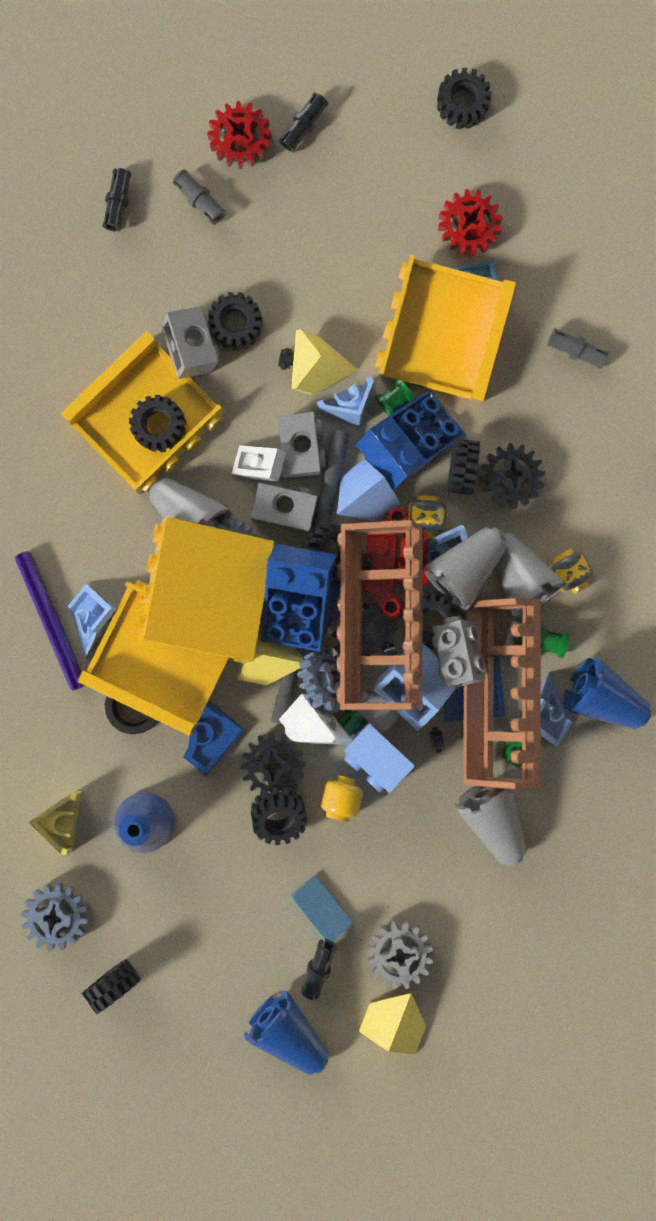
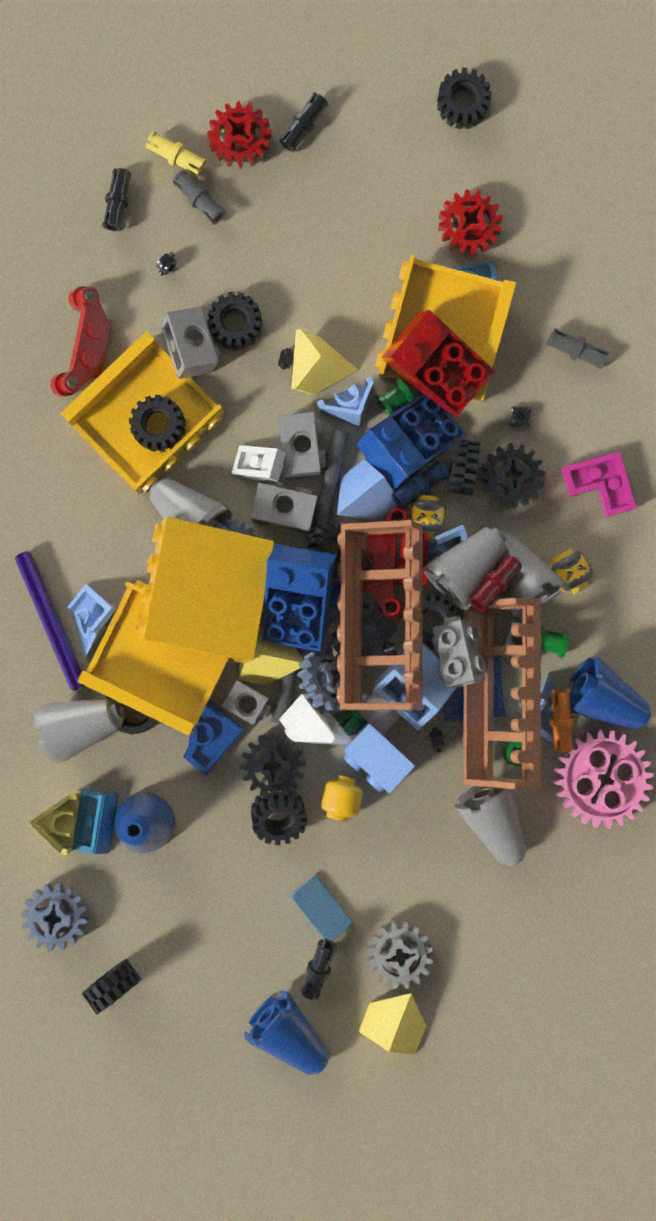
none -> light grey cone [34,698,125,763]
none -> red plate [50,286,113,397]
none -> dark azure slope [73,789,118,854]
none -> light yellow pin [146,131,206,177]
none -> black piece [156,252,177,276]
none -> light grey brick [222,680,271,725]
none -> red slope [381,310,495,418]
none -> dark blue pin [391,461,449,509]
none -> dark red pin [470,555,522,612]
none -> black piece [509,406,531,428]
none -> orange pin [550,688,574,753]
none -> bright pink gear [553,729,654,829]
none -> dark pink plate [561,451,637,518]

